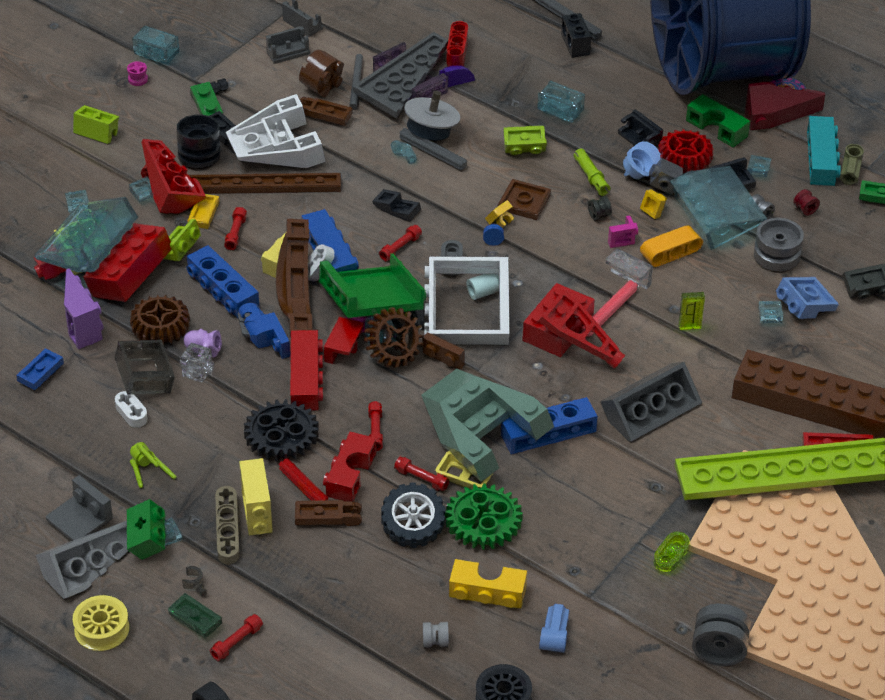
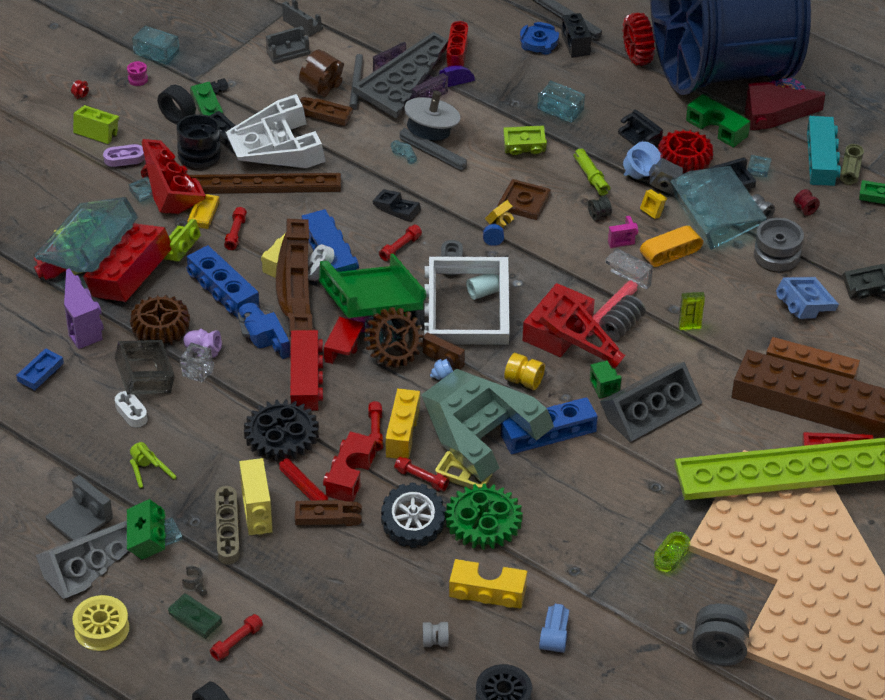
clear light blue plate [65,190,90,213] -> none
clear light blue plate [758,301,783,323] -> none
none -> red plate [71,80,89,99]
none -> lavender plate [103,144,145,167]
none -> black tyre [157,84,196,125]
none -> yellow arch [385,388,420,459]
none -> light blue plate [430,359,453,380]
none -> yellow wheel [504,353,545,390]
none -> blue plate [520,22,559,55]
none -> green brick [589,361,622,399]
none -> flat silver piece [599,295,646,341]
none -> red gear [622,13,655,66]
none -> dark orange brick [766,337,860,380]

